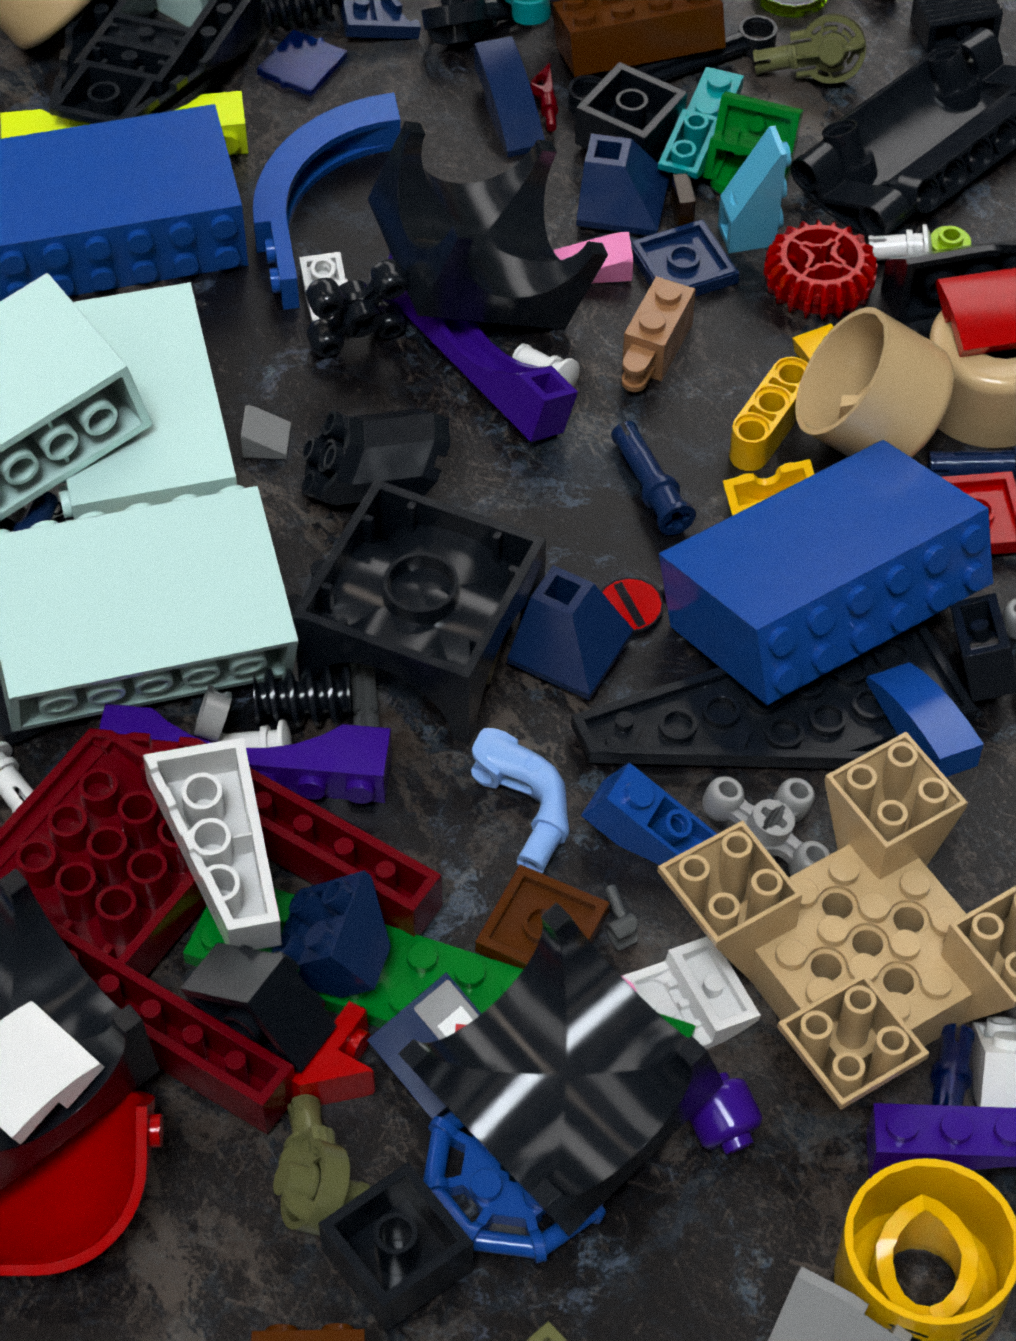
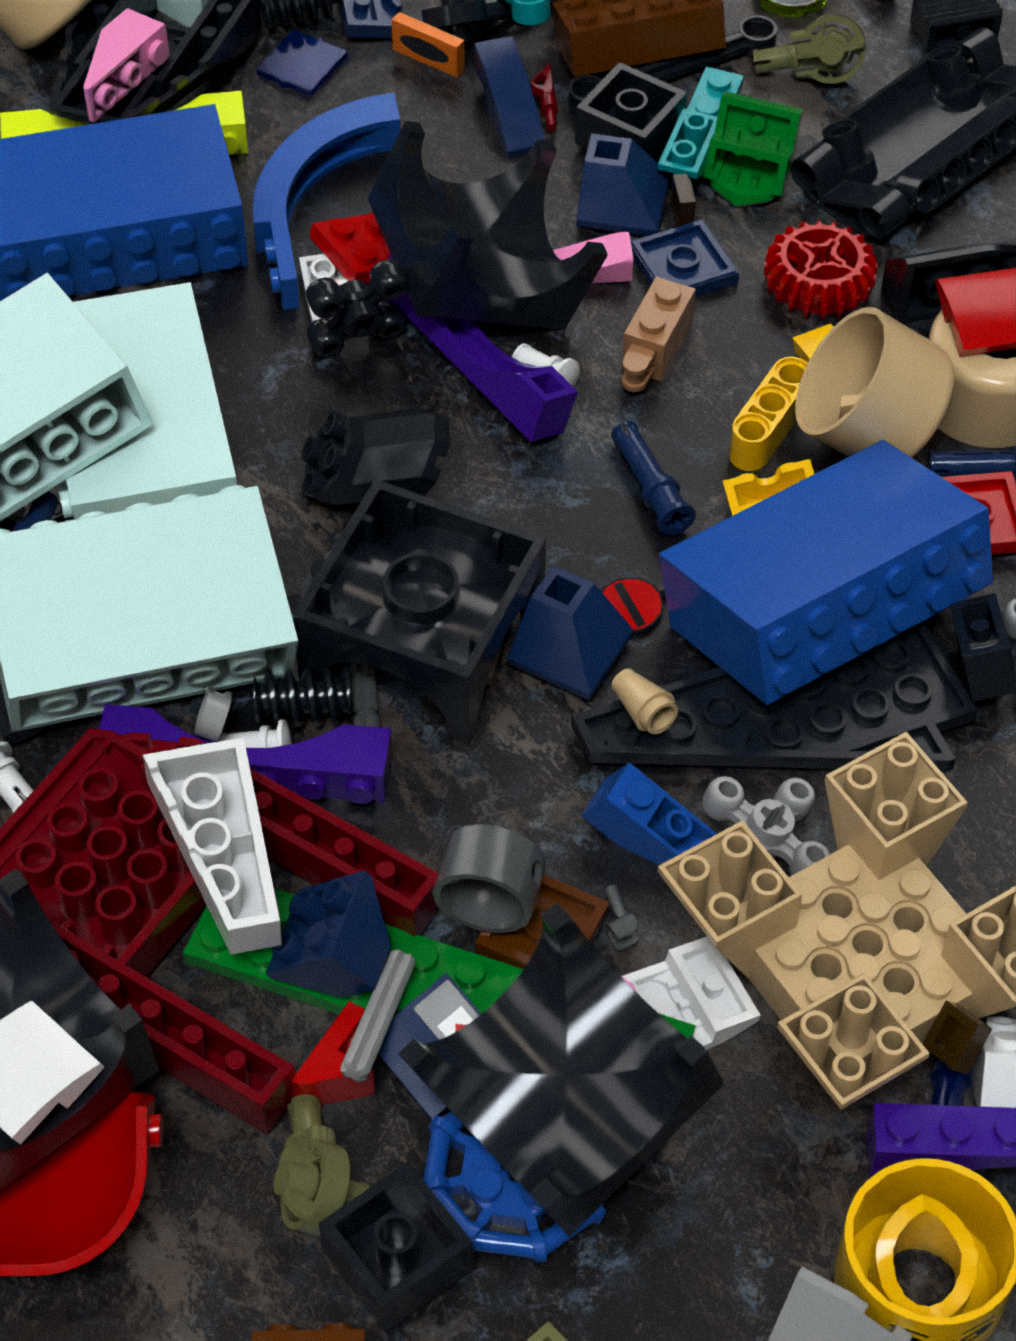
black brick [180,942,337,1073] -> none
light grey slope [241,405,291,459] -> none
light blue piece [471,728,569,873] -> none
dark purple head [689,1072,763,1156] -> none
medium azure slope [718,126,791,253] -> none
blue slope [866,662,984,777] -> none
white pin [868,224,932,261] -> none
lime plate [931,226,971,251] -> none
none -> bright pink slope [83,8,170,122]
none -> red plate [309,213,390,284]
none -> light grey axle [340,949,416,1082]
none -> orange tile [392,12,465,78]
none -> dark grey piece [433,824,546,933]
none -> tan cone [612,669,678,734]
none -> dark brown tile [923,1000,992,1075]

